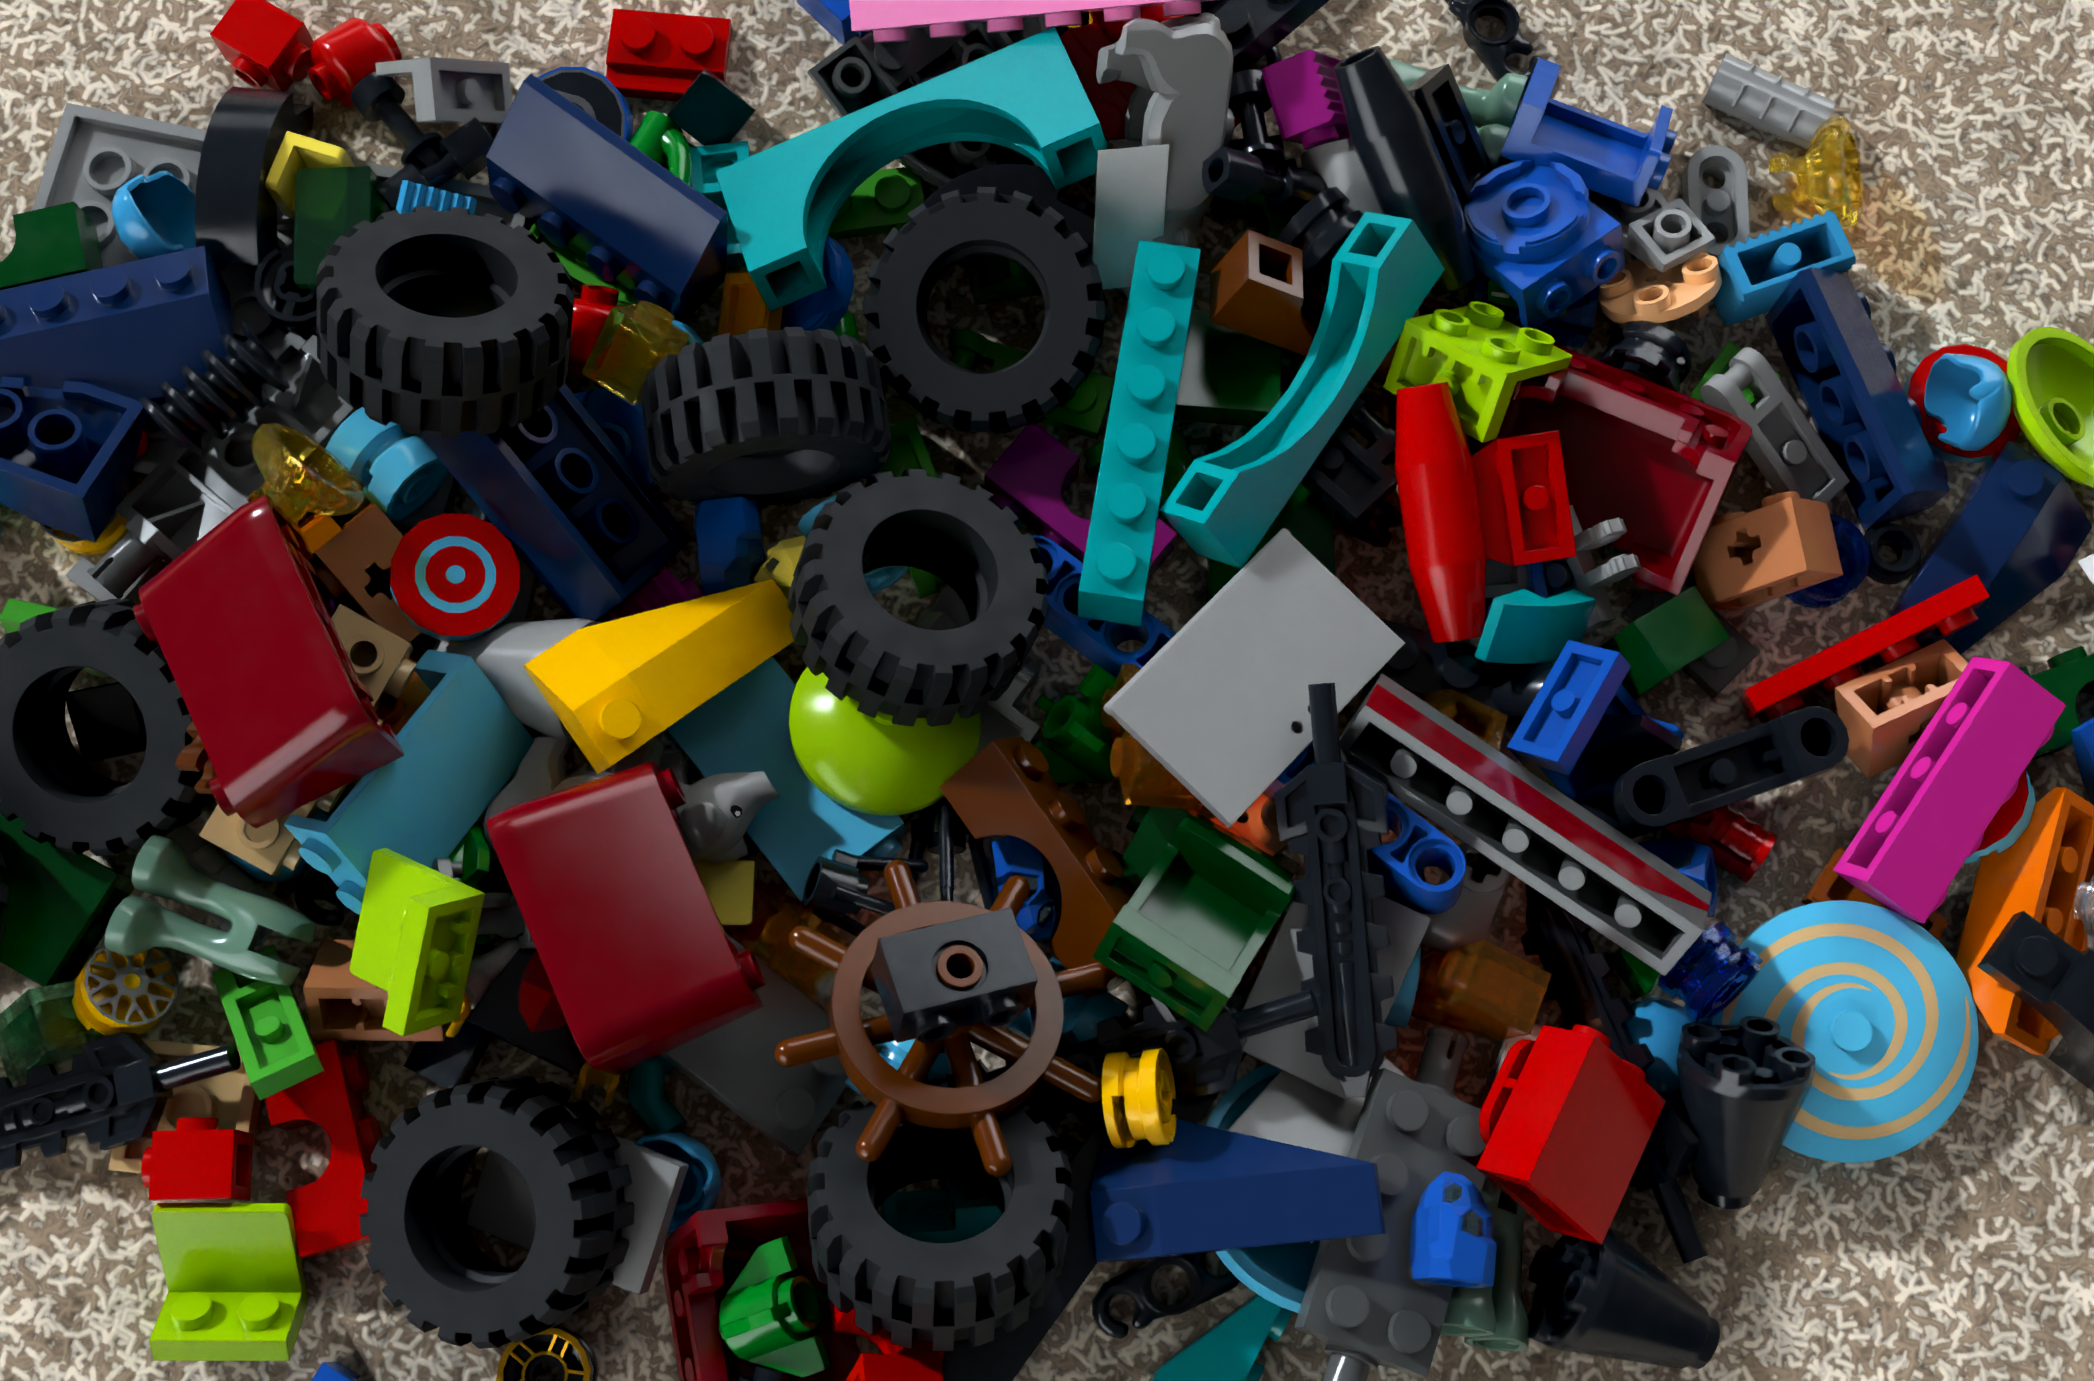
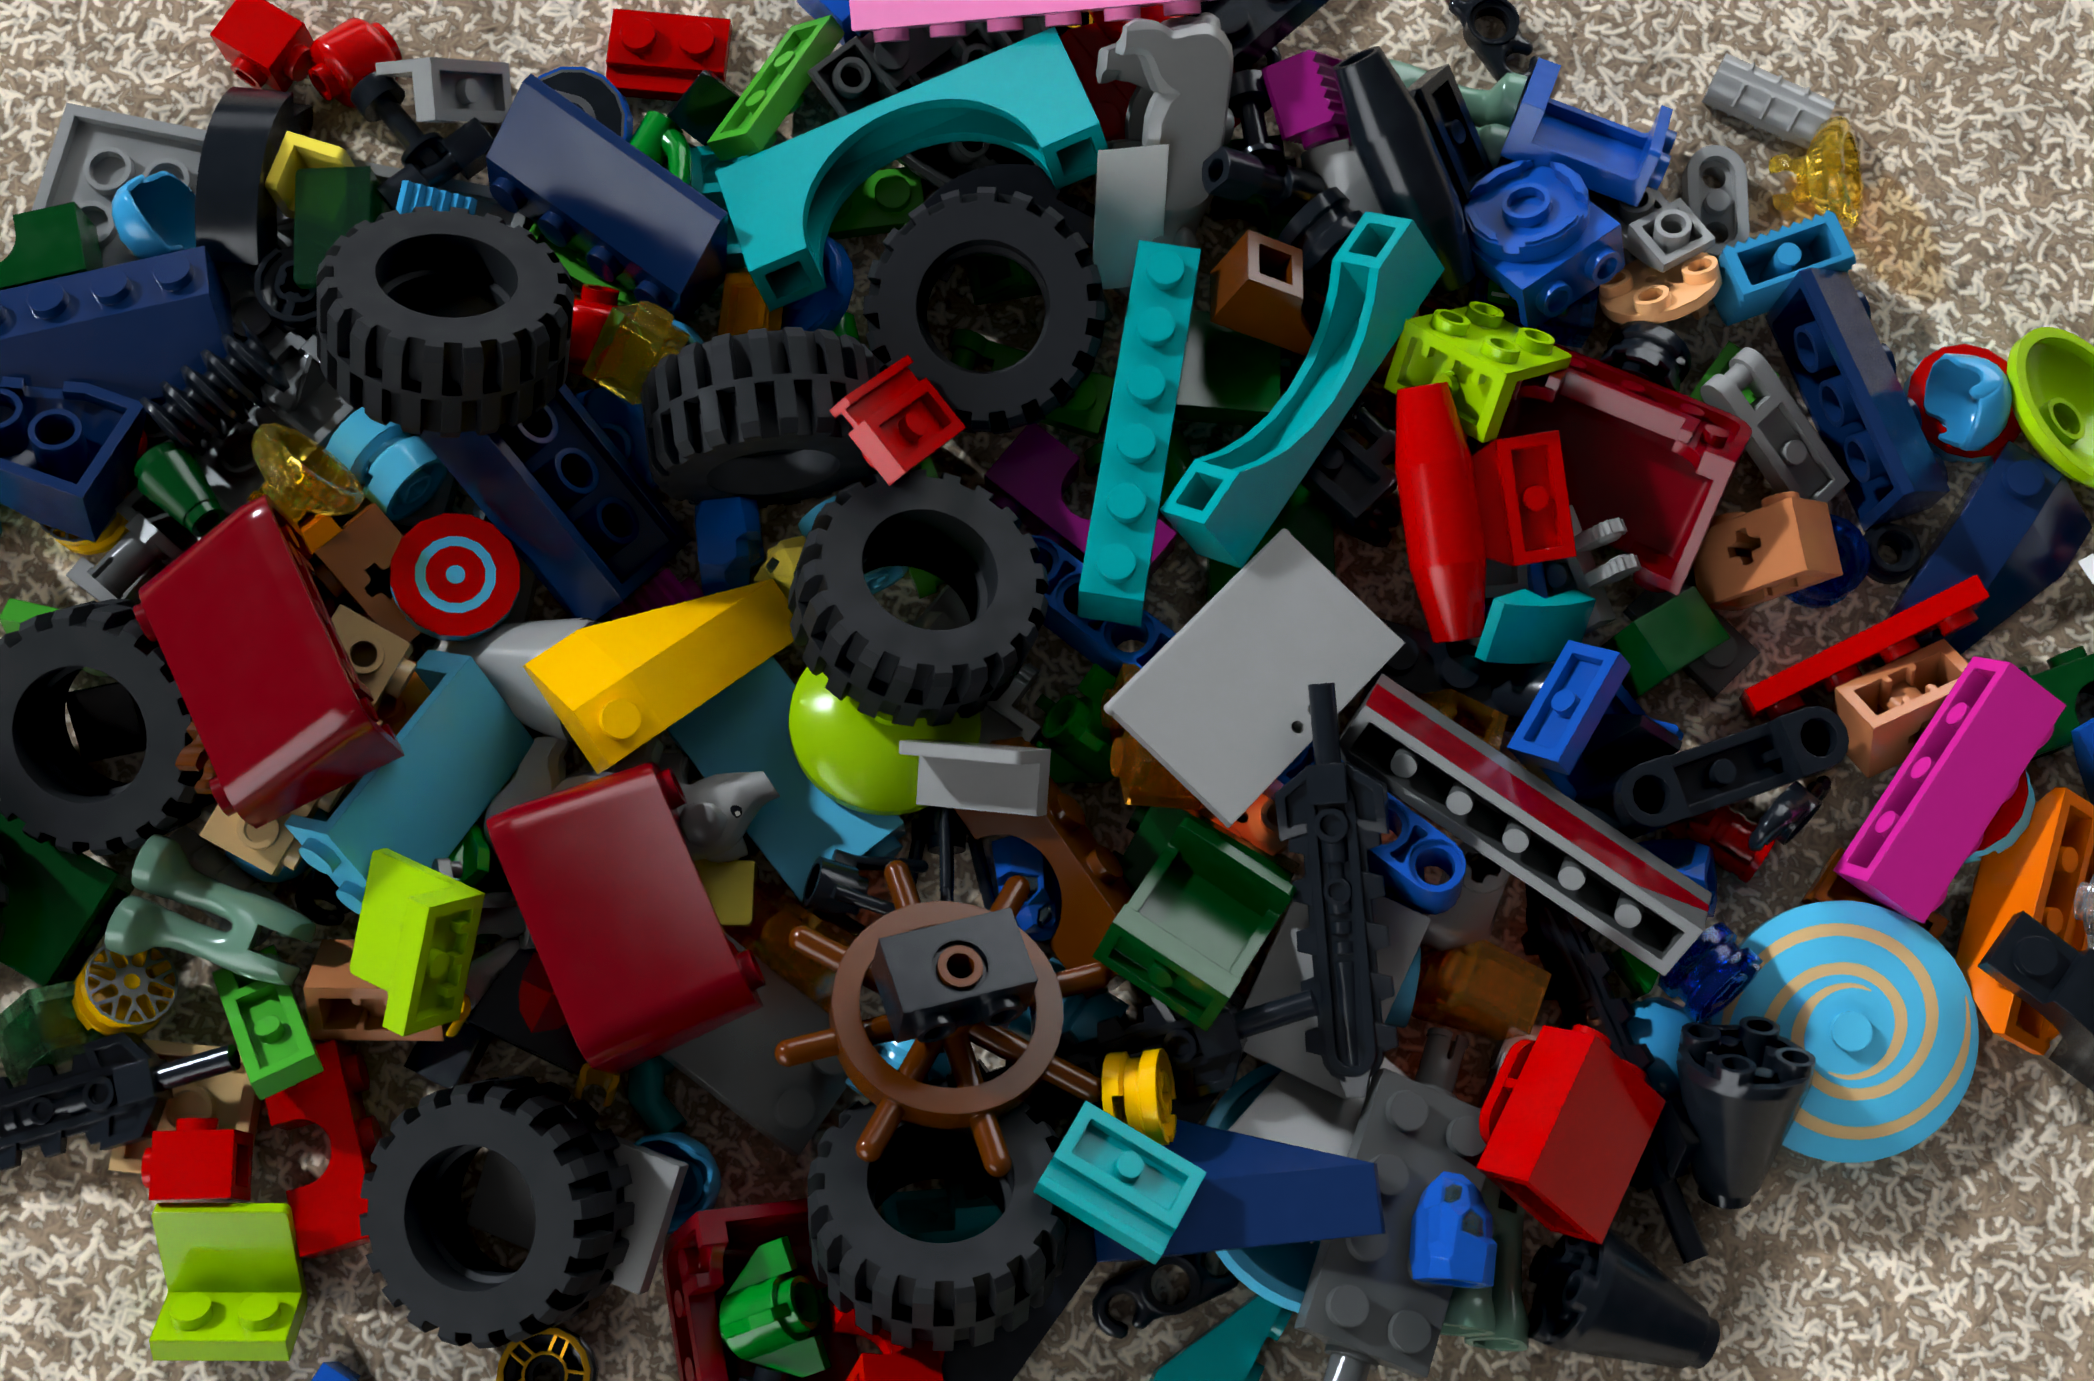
none -> dark green cone [134,442,226,537]
none -> bright green plate [707,15,845,161]
none -> red plate [829,354,966,486]
none -> light grey panel [899,739,1051,816]
none -> teal plate [1033,1101,1207,1265]
none -> black piece [1748,775,1832,852]

